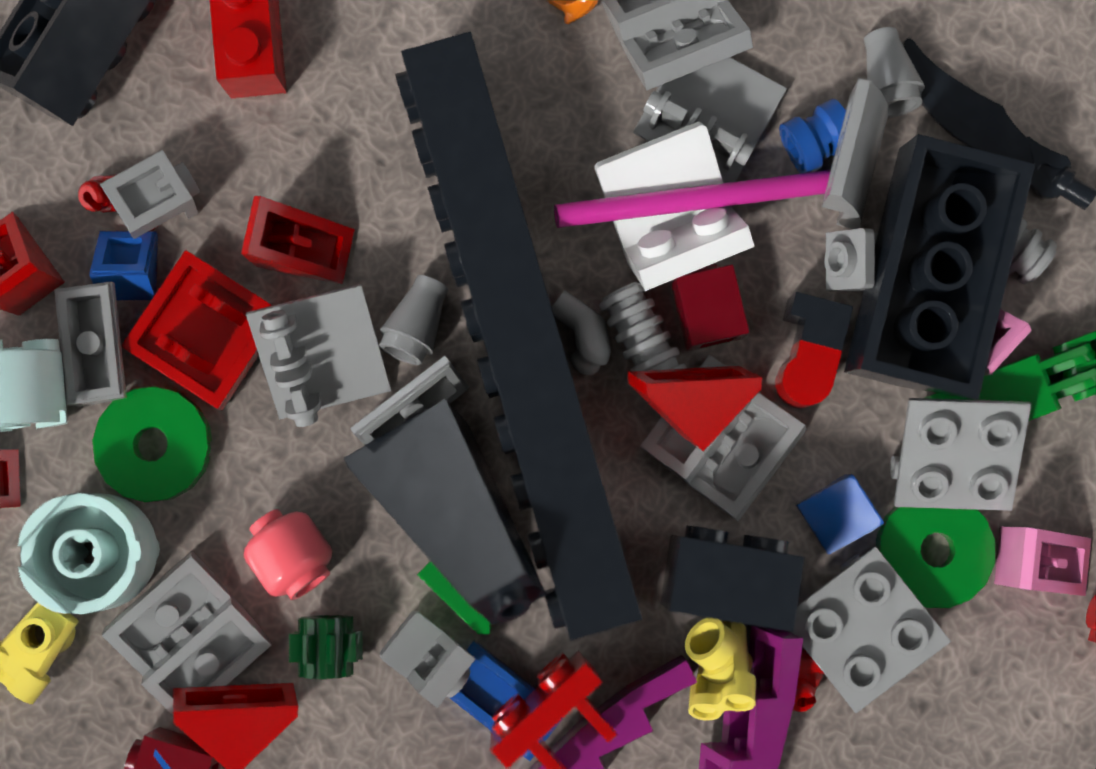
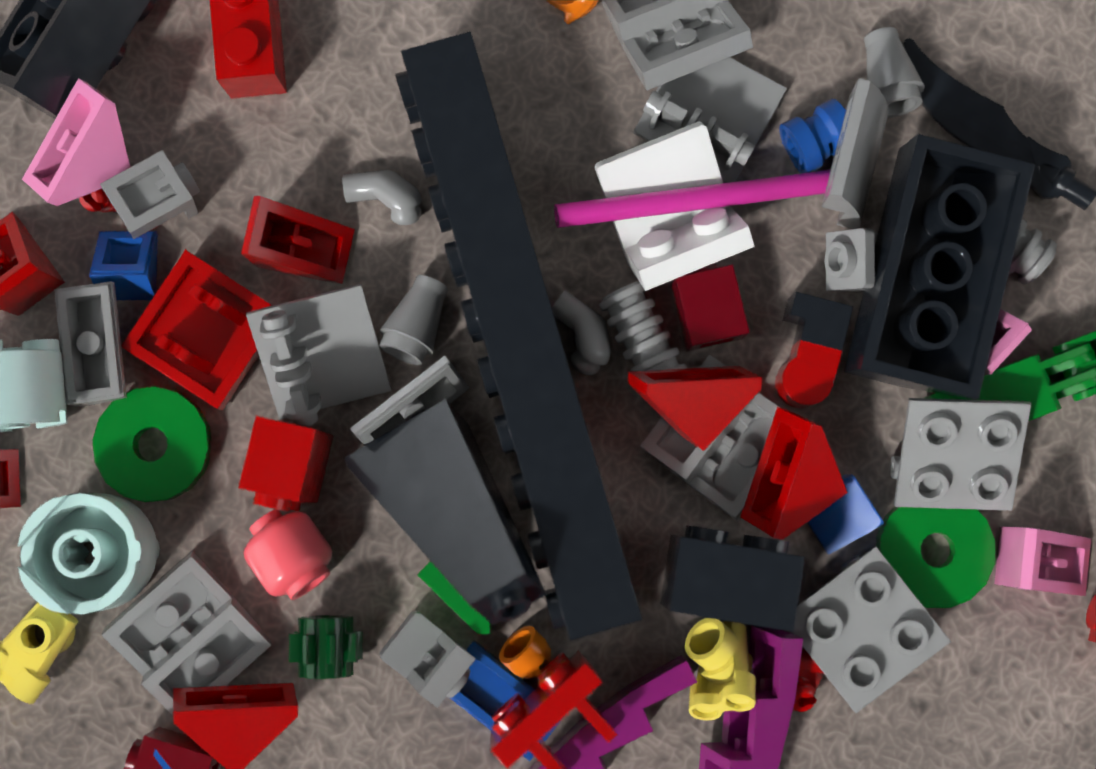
none -> bright pink slope [22,78,130,206]
none -> red brick [238,416,334,512]
none -> light grey arm [342,170,422,225]
none -> orange hinge [499,626,551,679]
none -> red slope [740,407,848,540]

